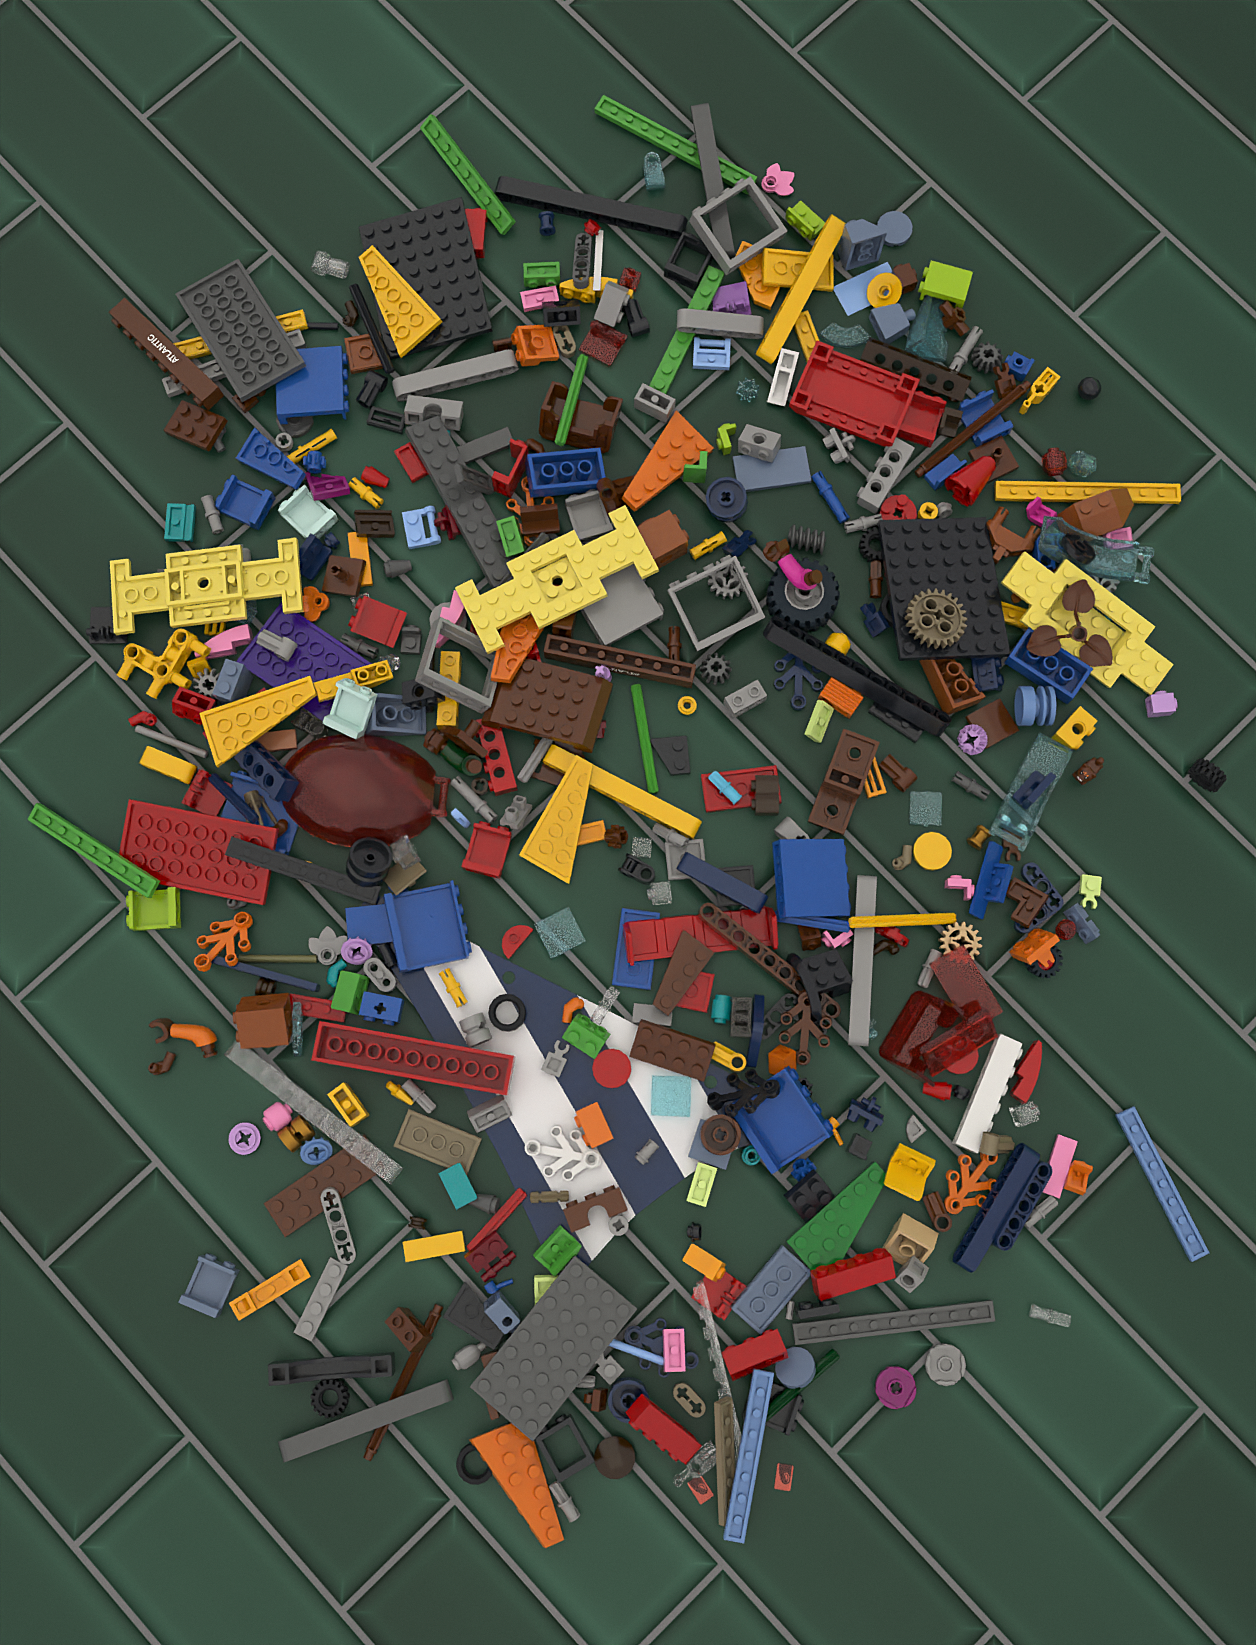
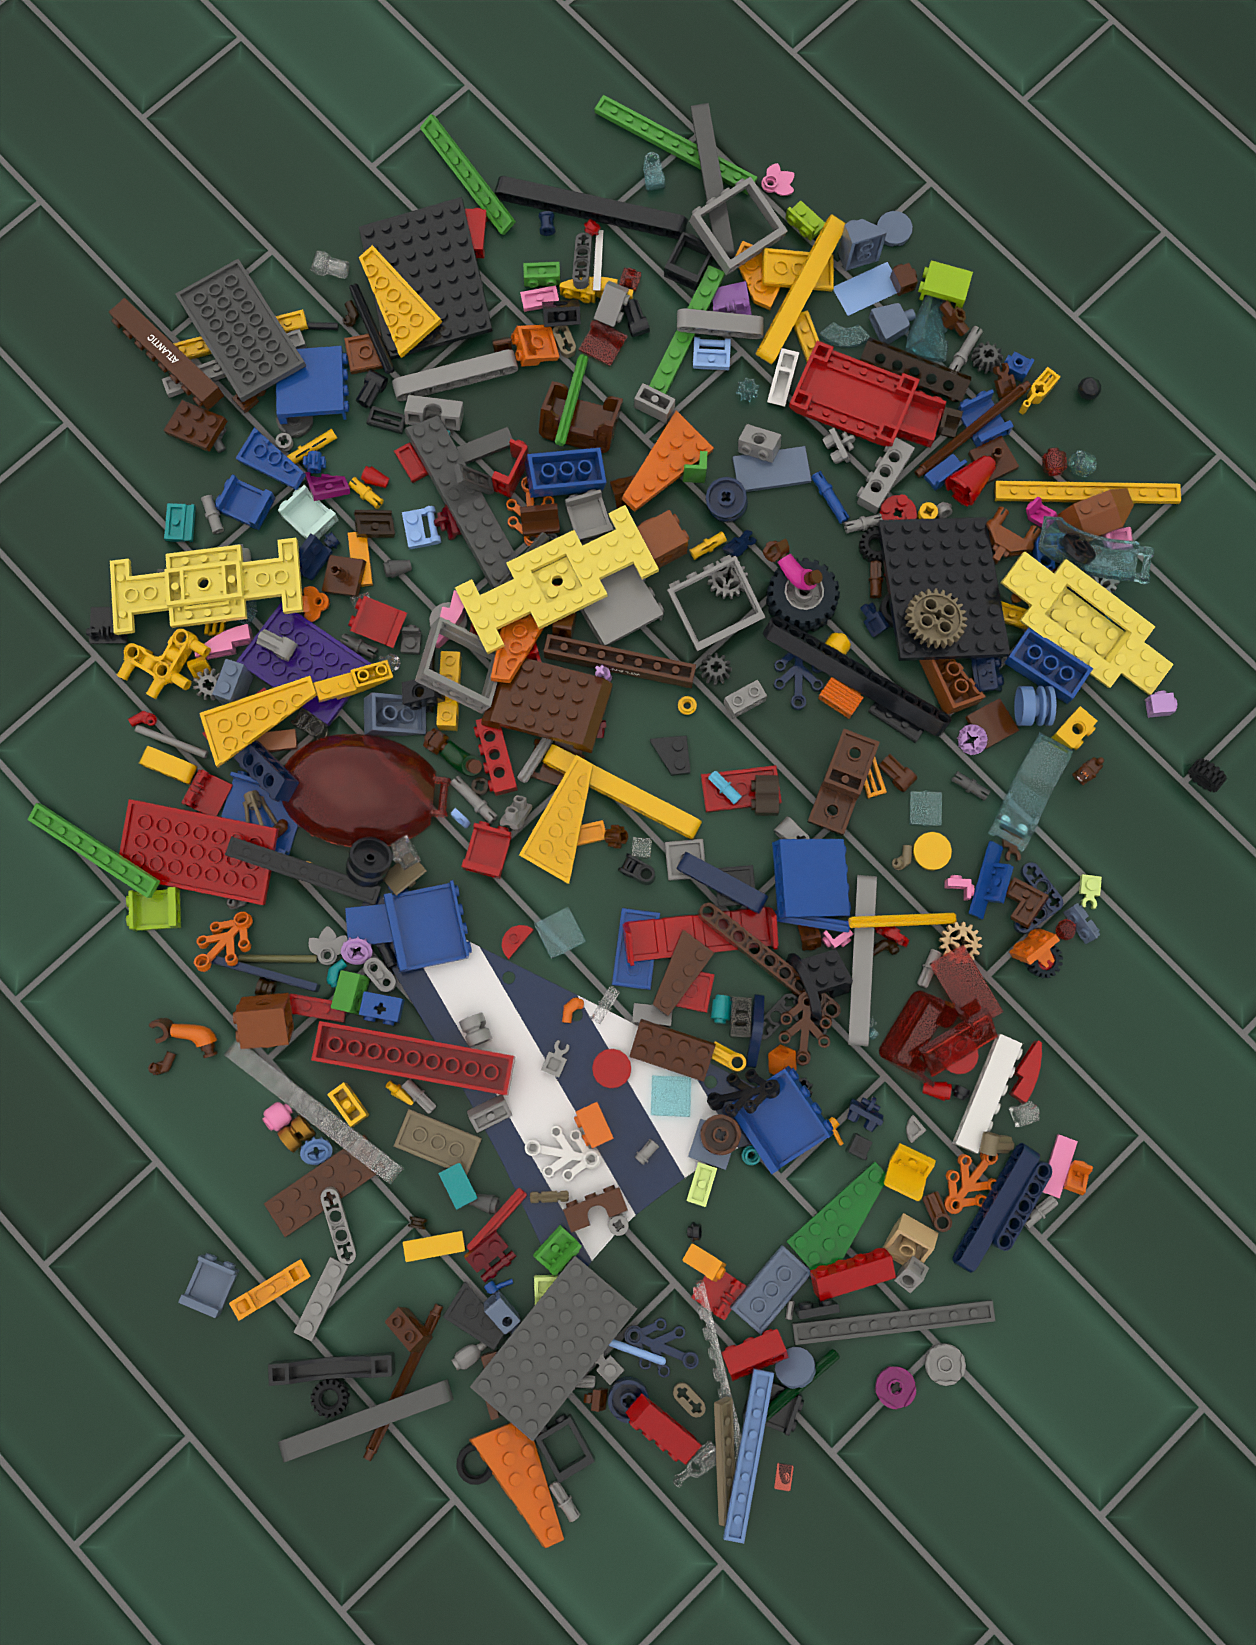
red brick [172,687,216,725] -> none
dark blue axle [208,773,259,824] -> none
lavender gear [229,1123,261,1155] -> none
clear light blue tile [292,1002,303,1057] -> none
light aqua panel [322,678,378,739] -> none
yellow pin [439,968,468,1008] -> none
reddish brown tile [440,719,488,758] -> none
black tyre [488,994,526,1032] -> none
bright green panel [496,516,526,558] -> none
reddish brown arm [524,438,545,453] -> none
bright green bracket [562,1013,611,1059] -> none
dark brown dish [594,1436,635,1479] -> none
reddish brown piece [596,478,622,517] -> none
bright green axle [631,684,659,794] -> none
clear brick [647,881,672,905] -> none
light grey axle [652,823,689,849] -> none
bright pink plate [663,1329,685,1372] -> none
reddish brown pin [667,626,682,661] -> none
clear red sticker [687,1474,713,1504] -> none
lime bracket [716,423,736,455] -> none
black plate [783,1169,835,1223] -> none
dark grey piece [787,524,826,555] -> none
blue gear [791,1158,817,1182] -> none
yellowish green plate [805,700,834,743] -> none
yellow dish [867,273,902,308] -> none
pearl gold bush [966,825,992,850] -> none
dark blue bracket [1012,770,1057,809] -> none
reddish brown plant [1026,579,1113,667] -> none
clear axle [1029,1304,1071,1327] -> none
medium blue tile [1115,1106,1209,1262] -> none

